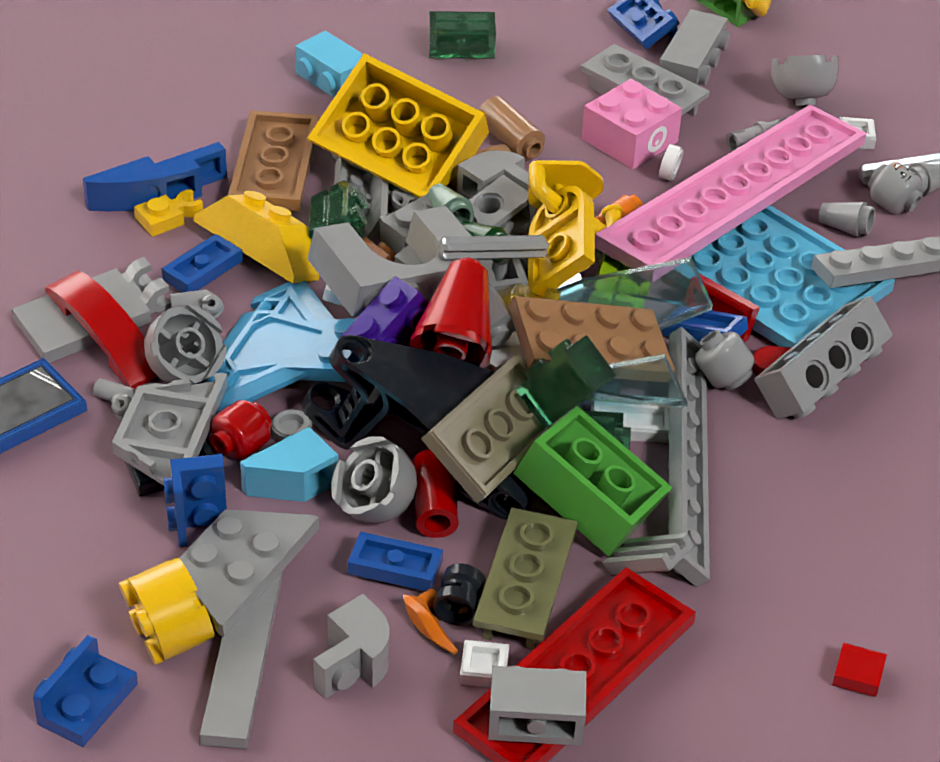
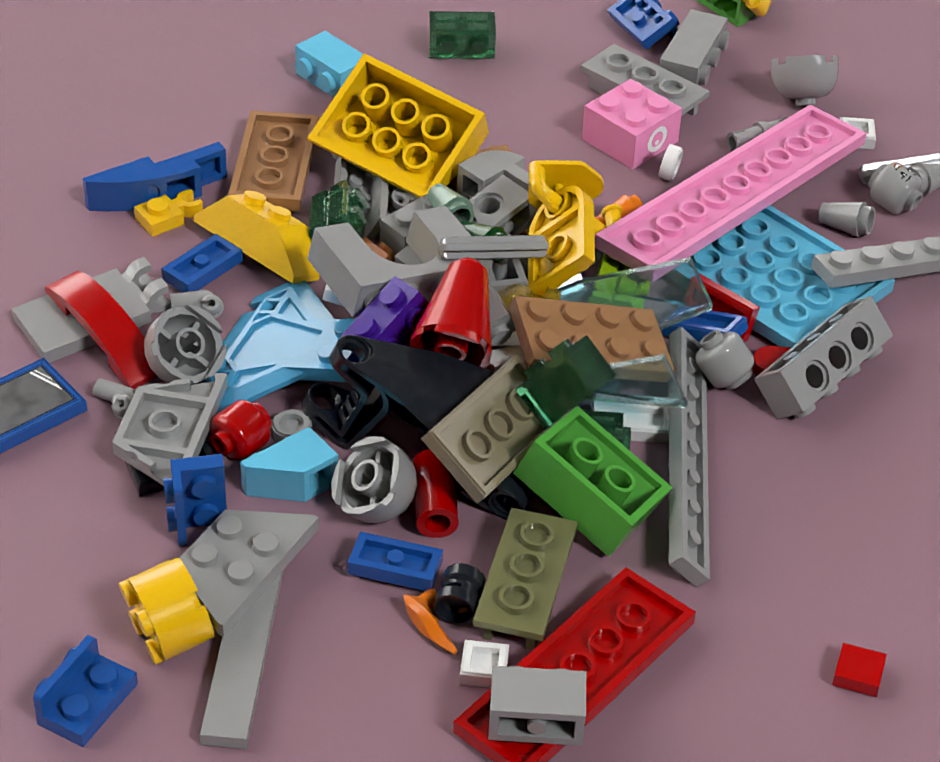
light grey brick [313,594,390,699] -> none
medium nougat brick [479,96,545,161] -> none
light grey tile [603,533,694,575] -> none

